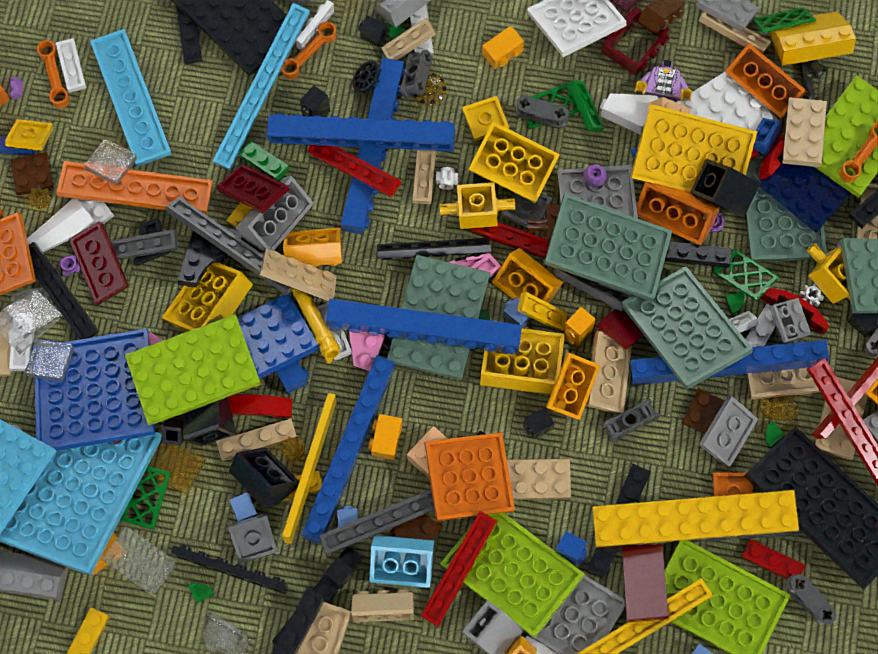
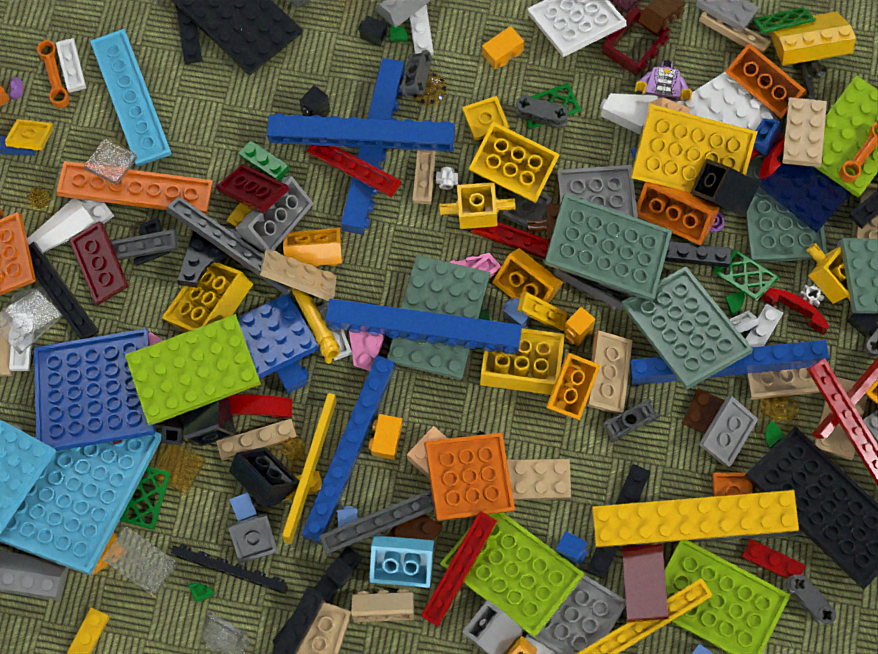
reddish brown plate [10,152,54,196] -> none
clear plate [24,339,74,382] -> none
medium lavender plate [59,255,81,276] -> none
medium azure plate [213,3,310,170] -> none
orange piece [281,22,337,80] -> none
white plate [296,0,334,50] -> none
black wheel [352,61,382,94] -> none
black plate [377,238,491,260] -> none
tan plate [381,18,436,60] -> none
black brick [523,407,555,439] -> none
green plate [568,80,604,132] -> none
medium lavender plate [583,164,607,187] -> none
dark red tile [597,309,644,350] -> none
light grey slope [769,298,811,344] -> none

